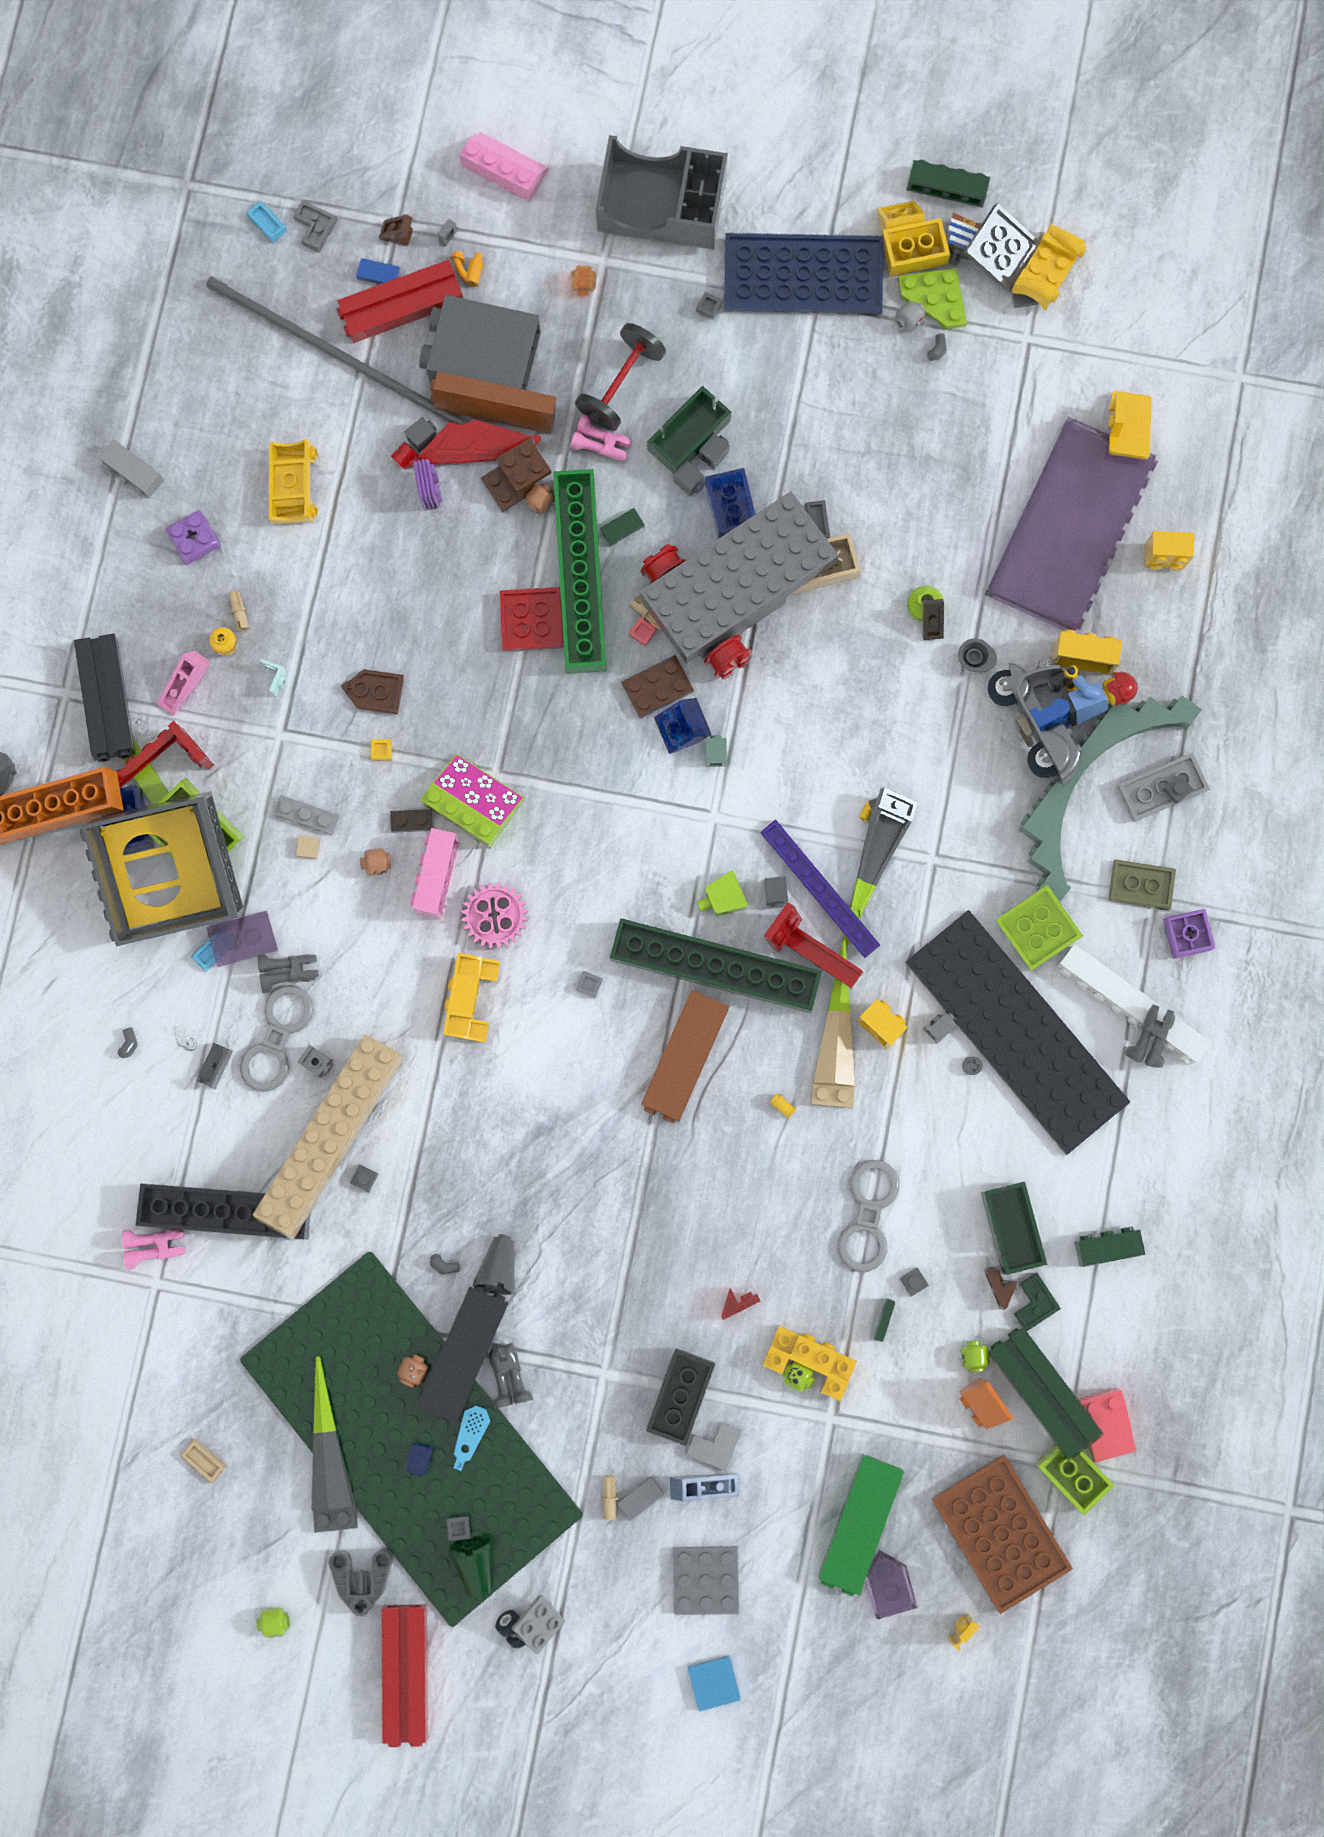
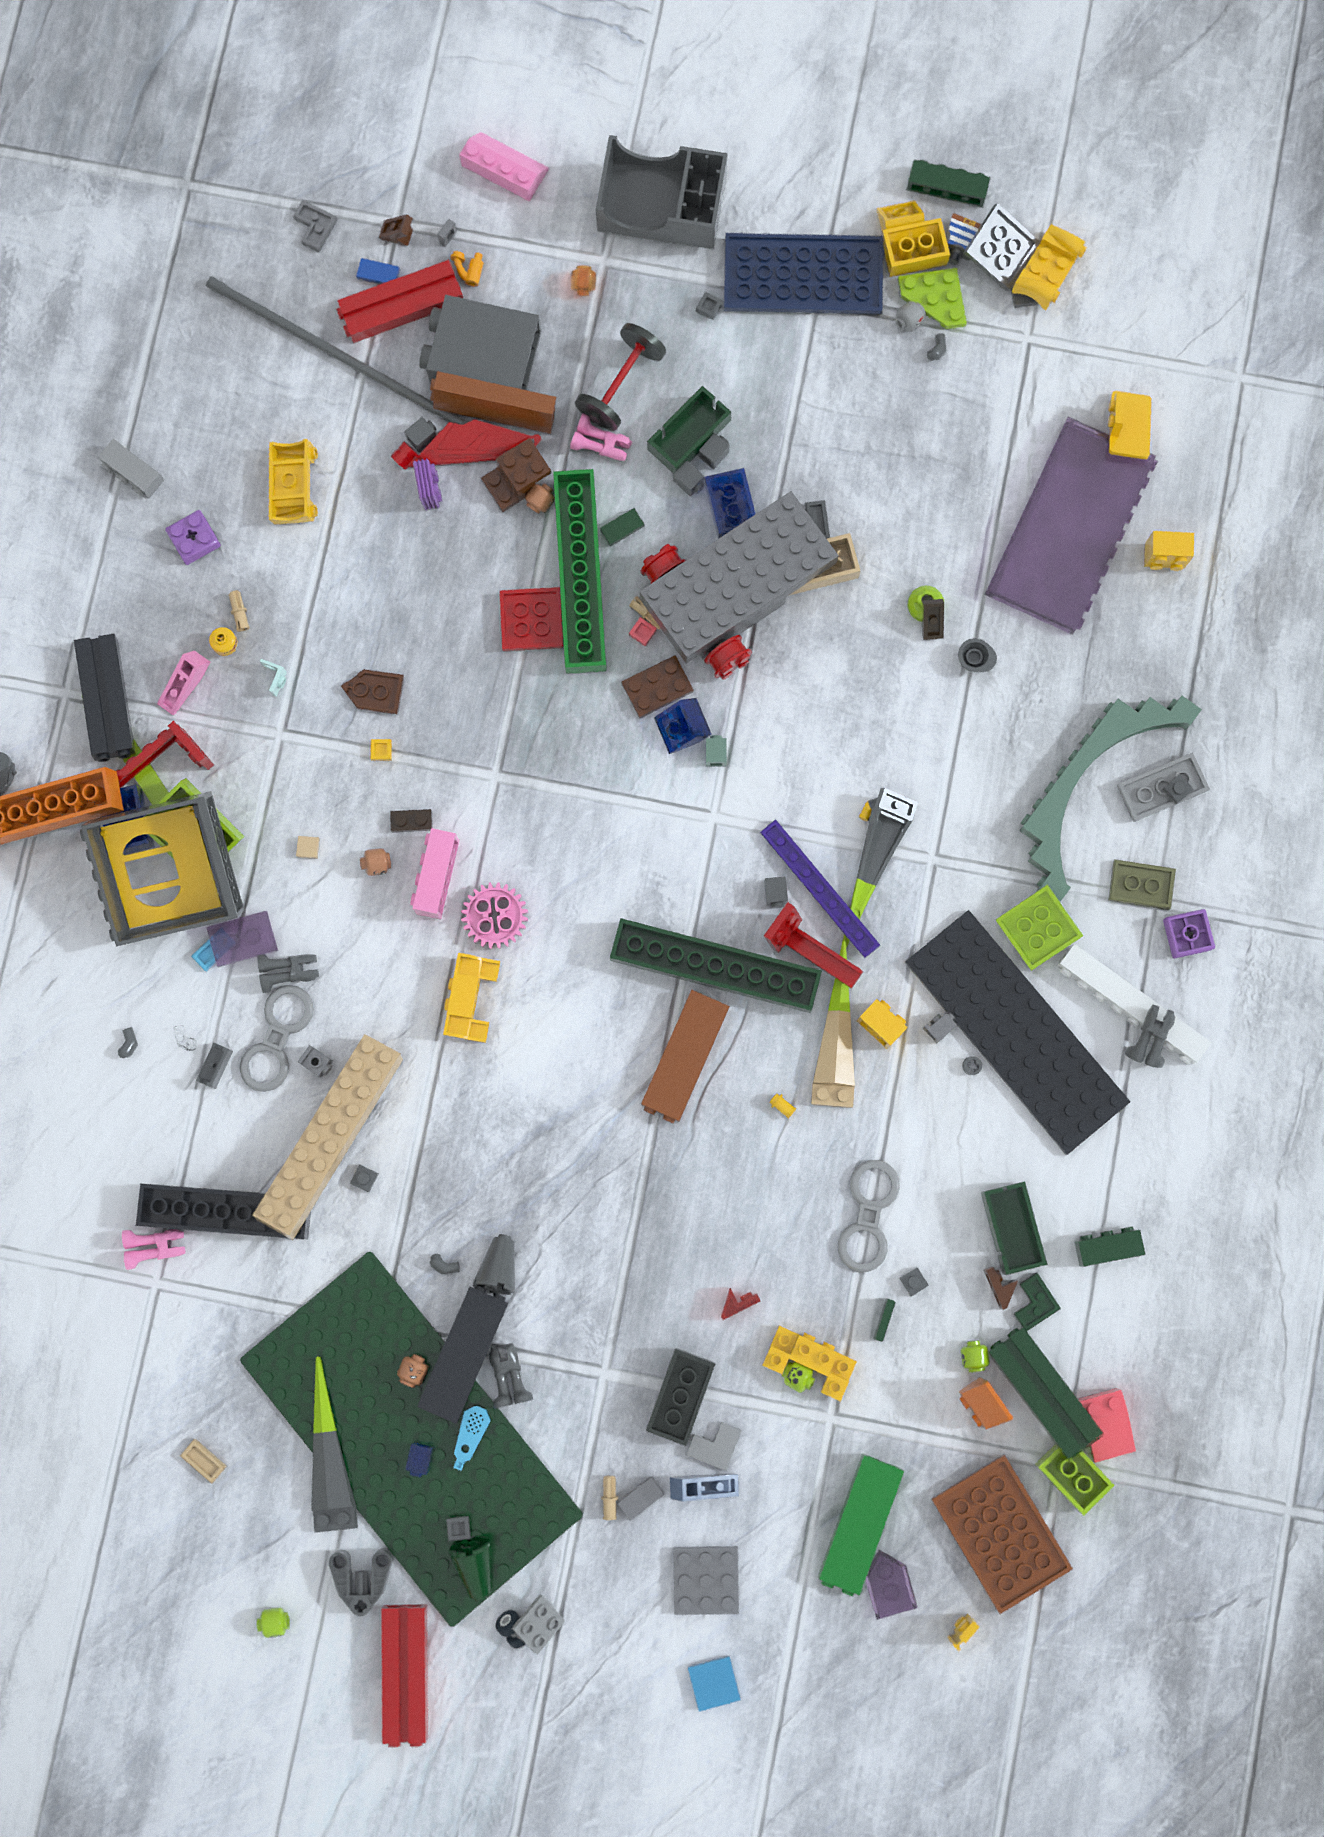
medium azure tile [246,201,287,243] -> none
light grey plate [274,795,339,835] -> none
slope [421,754,525,848] -> none
flat silver tile [576,971,603,998] -> none
lime torso [696,870,748,916] -> none
piece [987,657,1138,785] -> none
yellow piece [1051,630,1122,675] -> none

